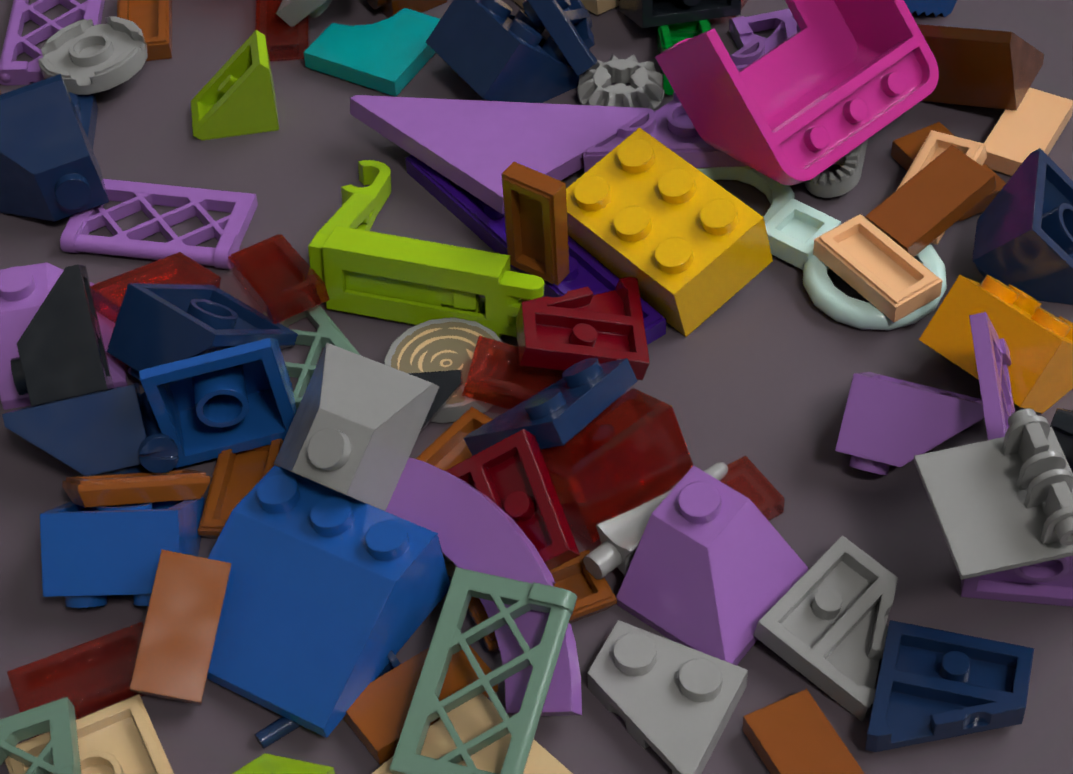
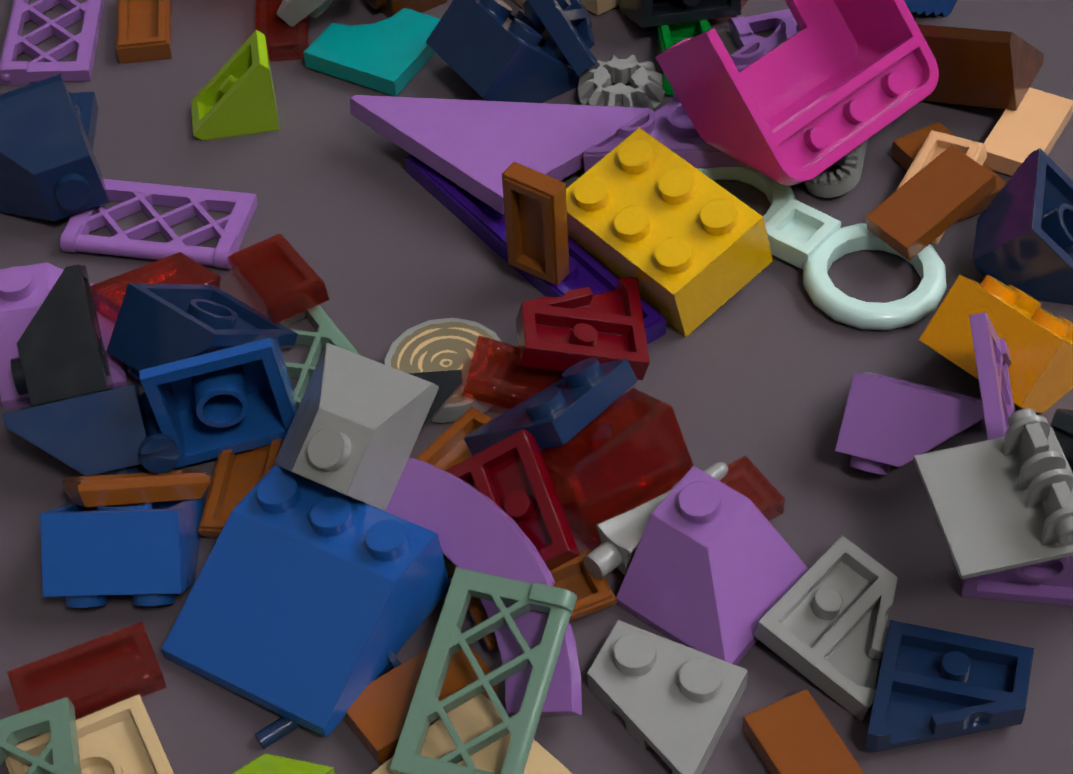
light grey tile [39,16,148,95] -> none
dark orange tile [130,549,232,705] -> none
lime hinge [308,160,544,338] -> none
light nougat tile [813,214,943,322] -> none

